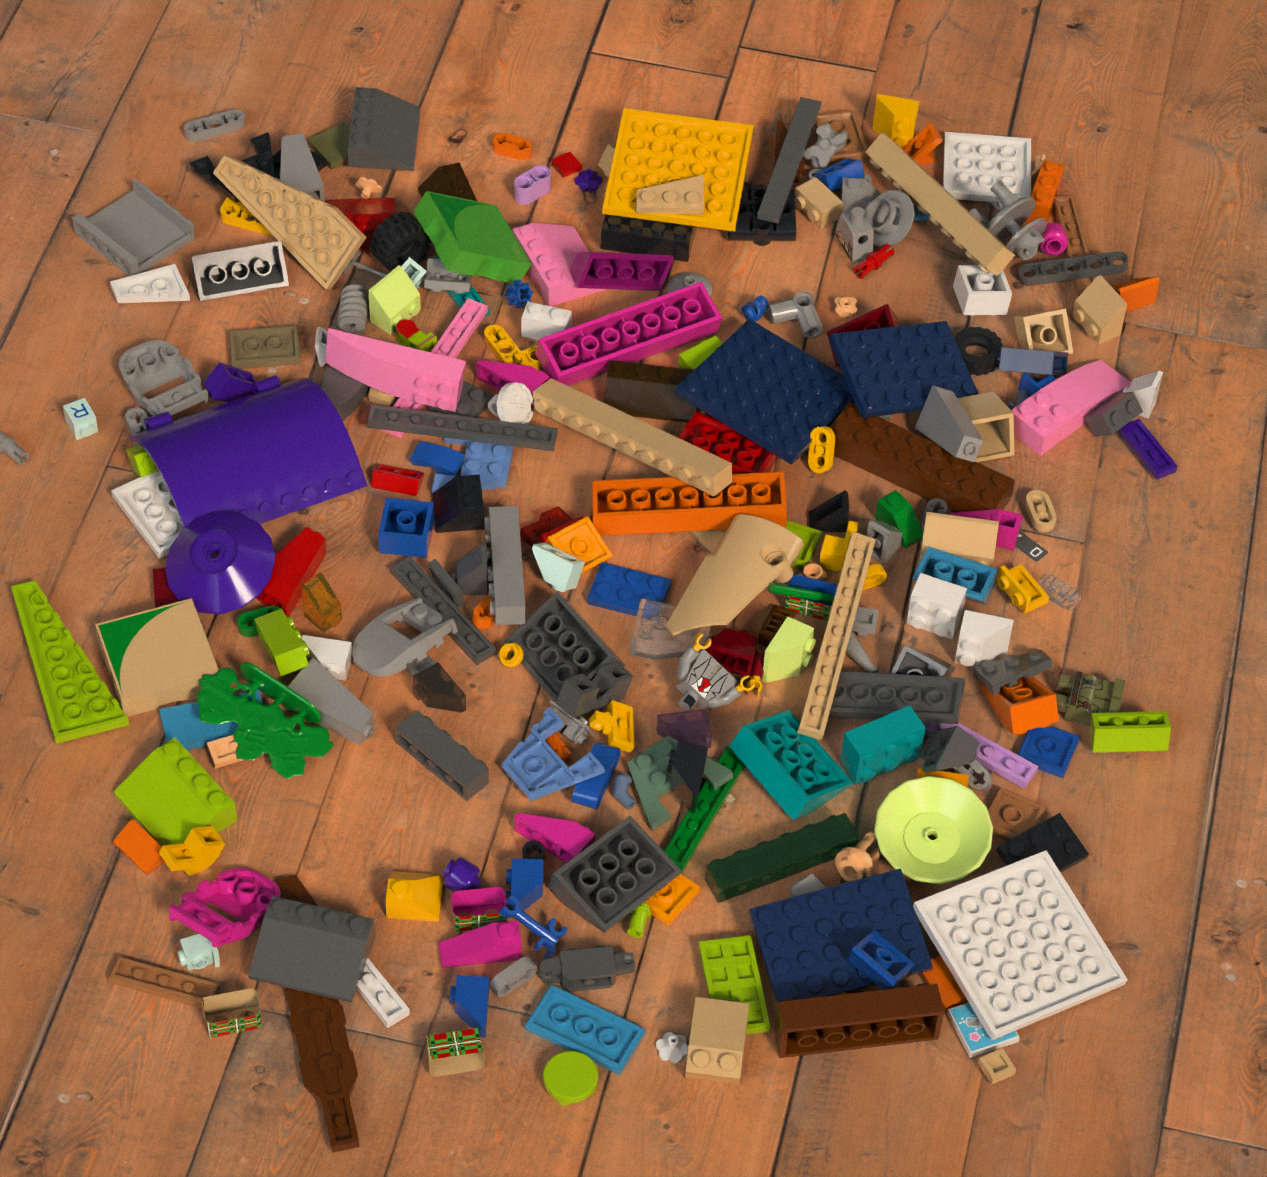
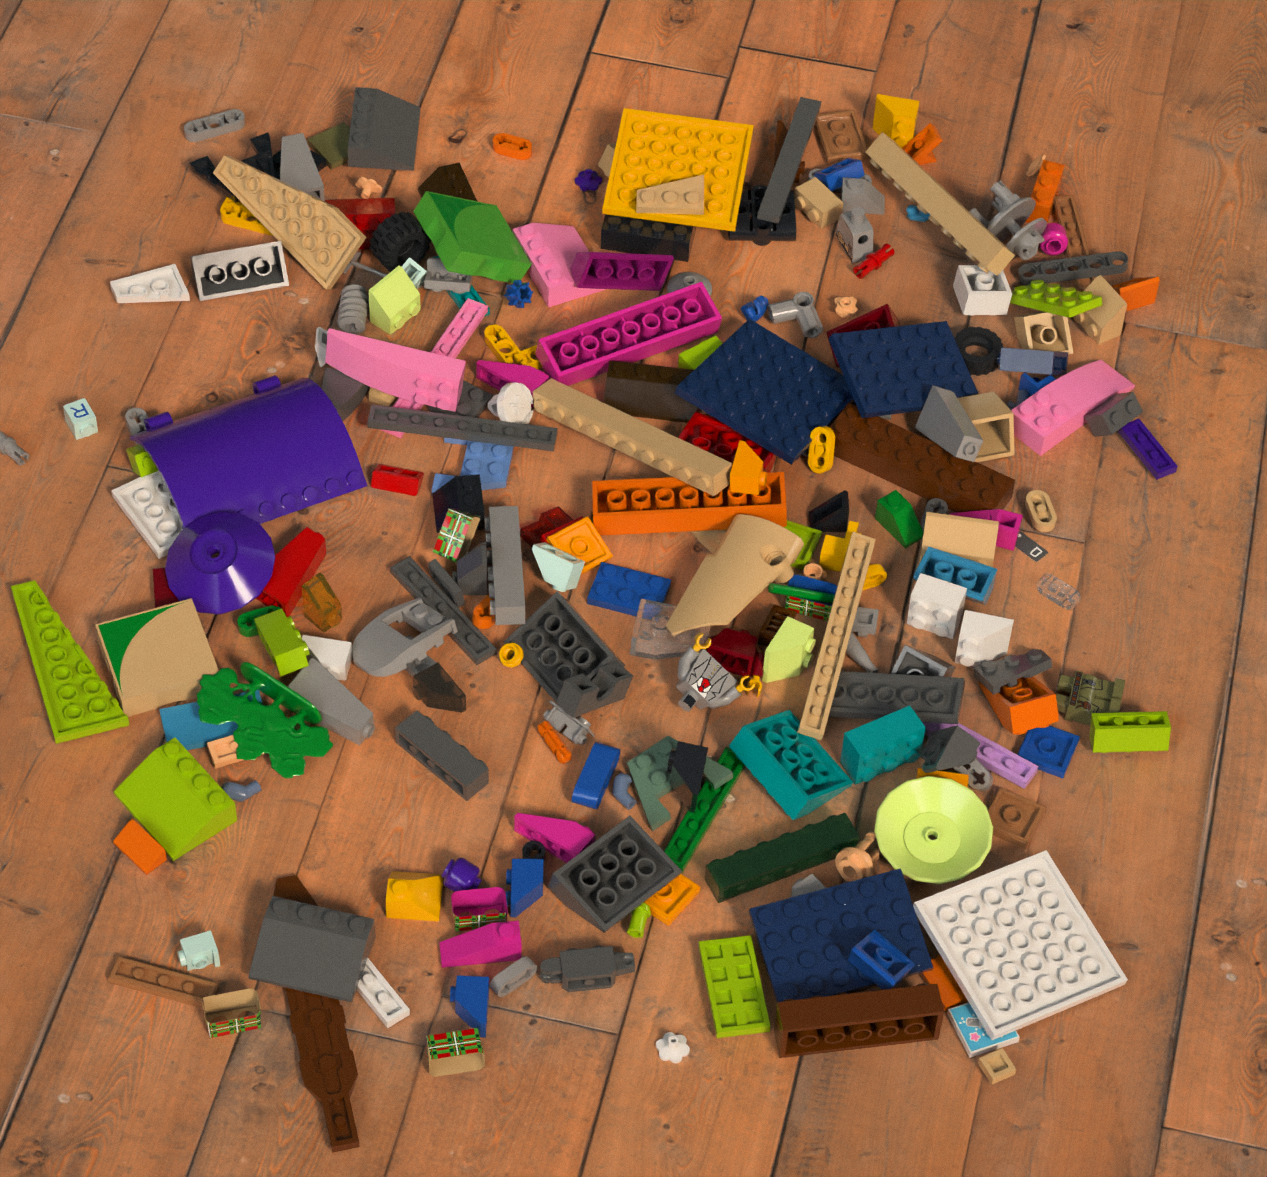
light grey panel [72,178,195,276] -> none
light grey slope [119,340,208,417] -> none
yellow brick [159,826,225,876] -> none
dark pink slope [169,868,281,948] -> none
dark purple slope [204,363,257,402] -> none
dark tan tile [229,325,301,369] -> none
blue brick [378,498,434,558] -> none
leg [396,319,437,352] -> none
blue slope [409,441,465,475] -> none
blue bar [499,896,567,959] -> none
medium blue wing [501,707,605,802] -> none
lavender beam [514,165,551,205] -> none
white brick [521,302,572,340] -> none
dark azure tile [525,984,646,1075] -> none
lime tile [543,1051,598,1106] -> none
red tile [552,152,582,178] -> none
yellow hinge [589,700,634,753] -> none
slope [656,709,712,748] -> none
tan slope [685,997,749,1085] -> none
light grey animal [803,123,848,169] -> none
light grey helmet [865,190,915,247] -> none
light grey slope [867,520,902,565] -> none
white plate [943,132,1031,202] -> none
yellow bracket [996,564,1049,614] -> none
black plate [996,813,1089,873] -> none
white slope [1123,371,1163,419] -> none
none -> sand blue arm [221,780,261,802]
none -> piece [432,509,480,563]
none -> light orange slope [730,440,767,495]
none -> lime plate [1010,280,1102,318]

